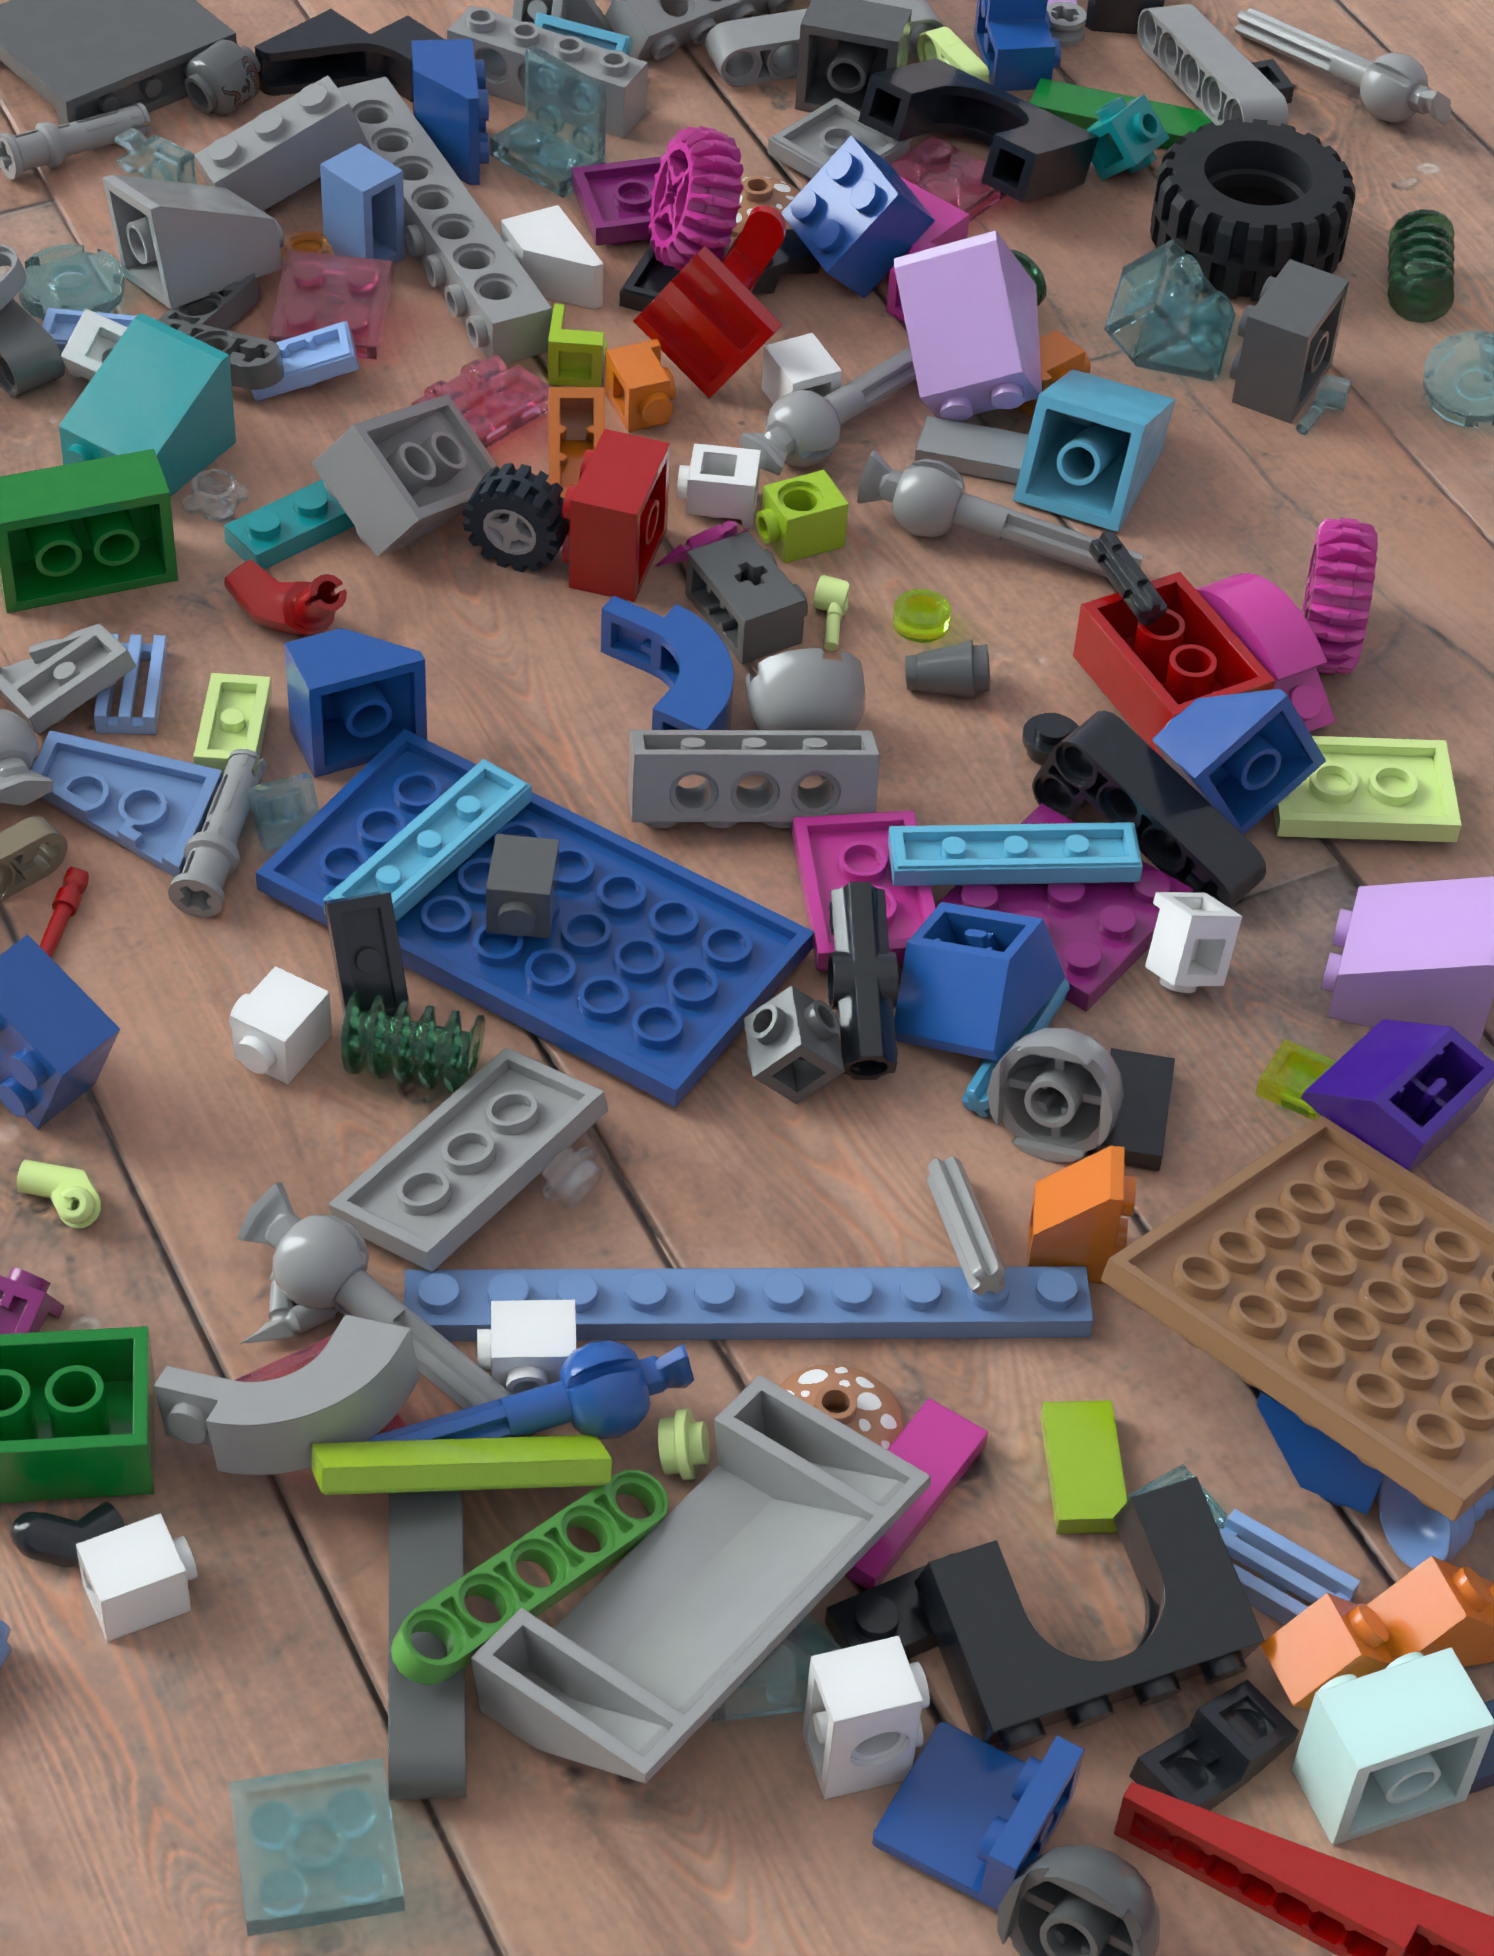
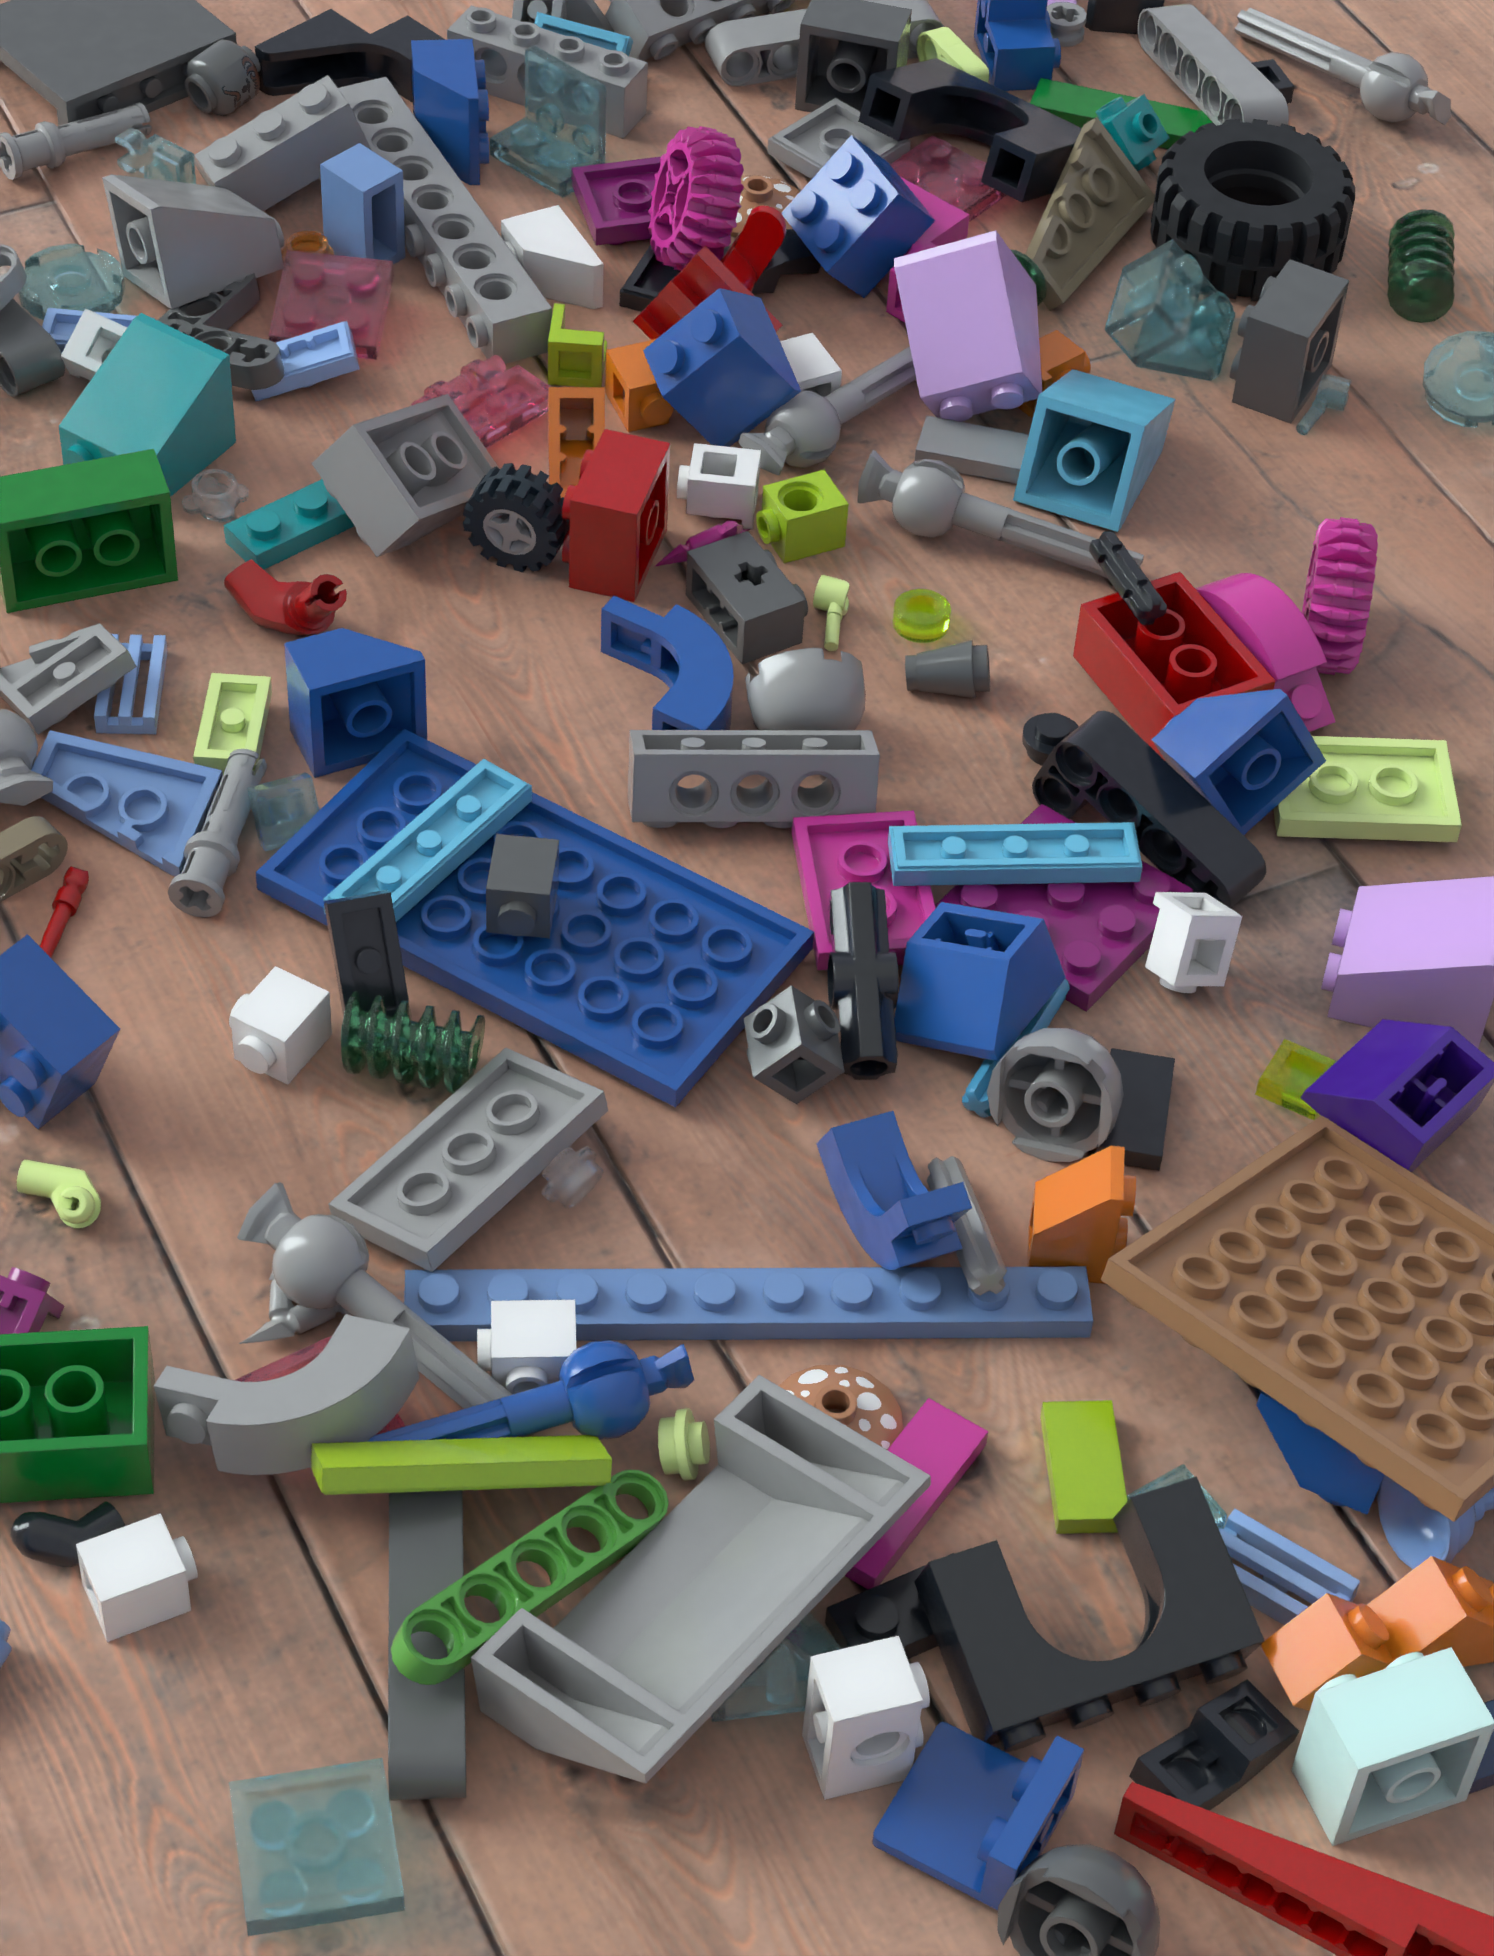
none -> blue slope [643,288,801,447]
none -> blue arch [816,1111,972,1270]
none -> dark tan wing [1021,117,1155,311]

